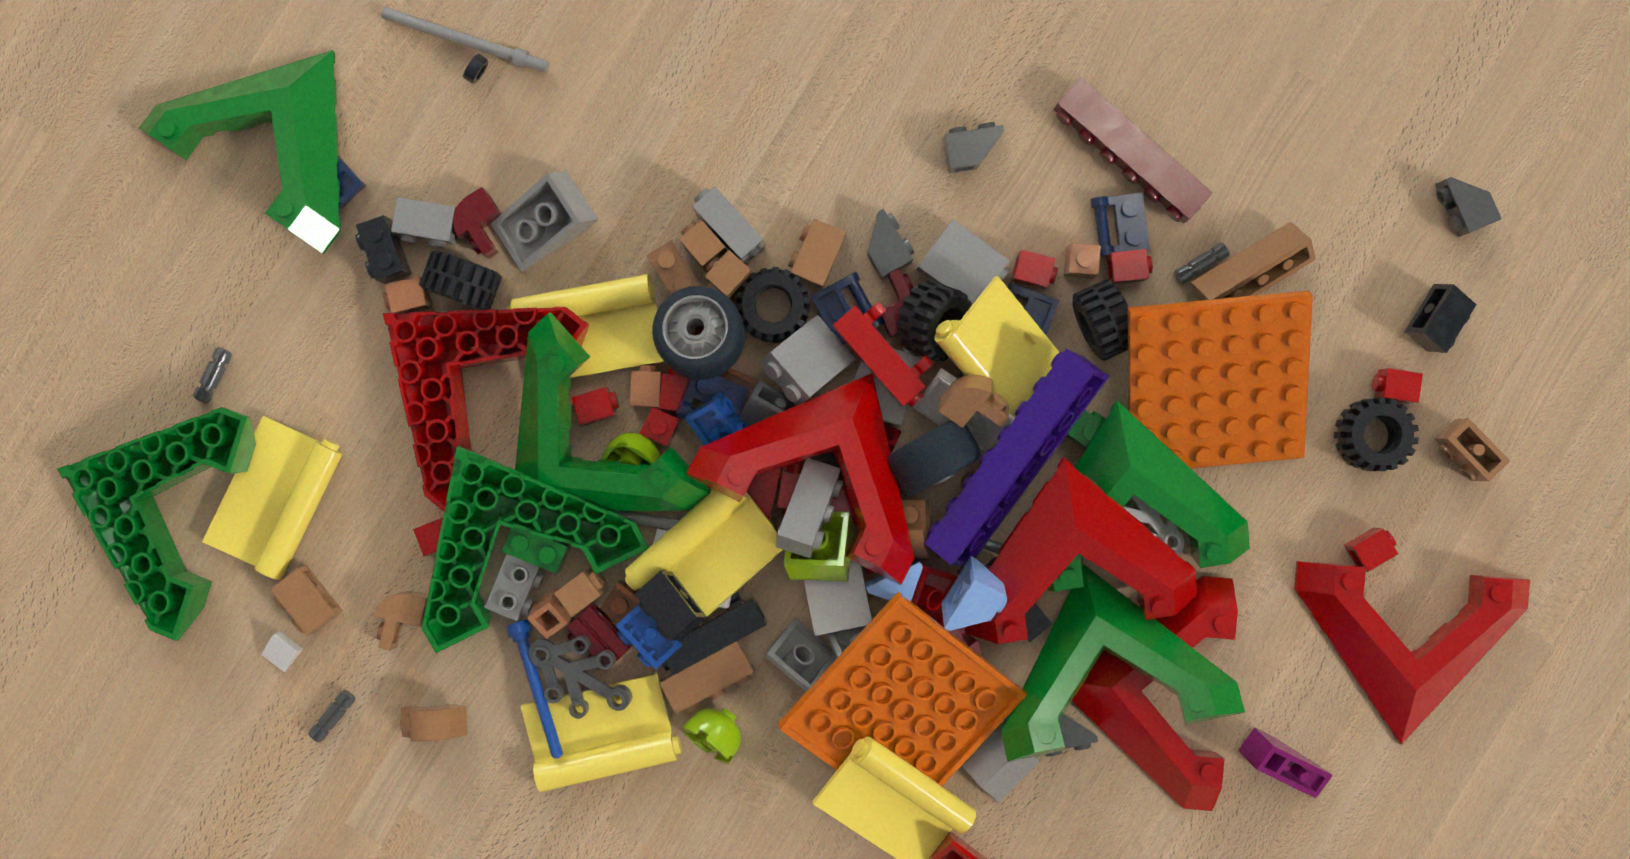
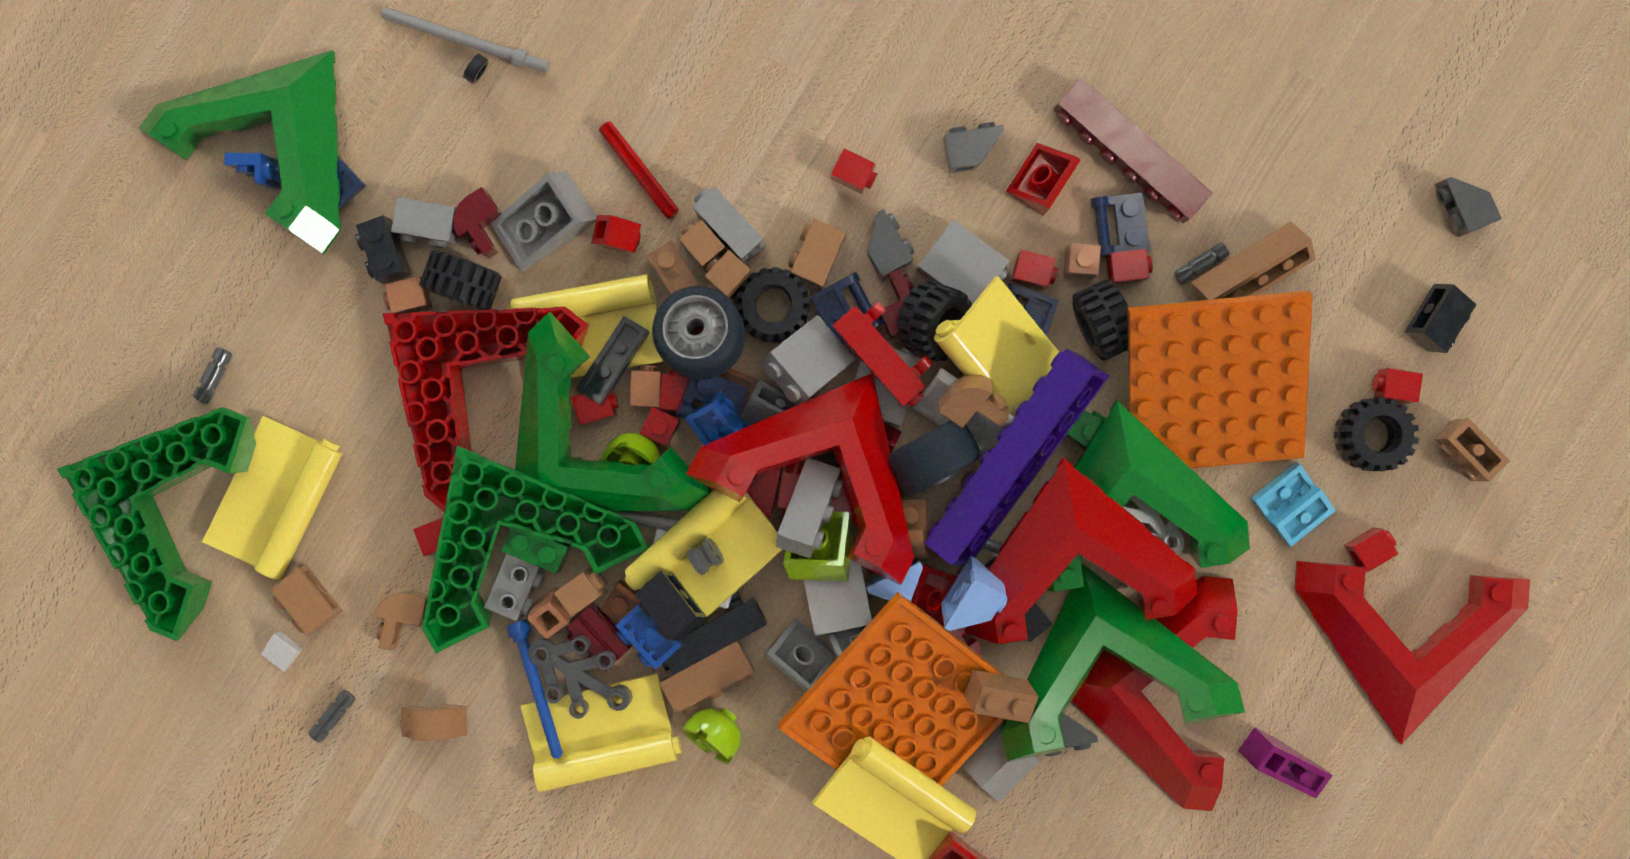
none -> blue bracket [225,153,281,190]
none -> black tile [576,316,650,406]
none -> red brick [591,215,641,253]
none -> red axle [599,121,679,219]
none -> dark grey wheel [687,537,724,575]
none -> red brick [831,148,878,194]
none -> medium nougat brick [964,669,1039,723]
none -> red slope [1006,143,1081,216]
none -> medium azure slope [1250,462,1336,547]

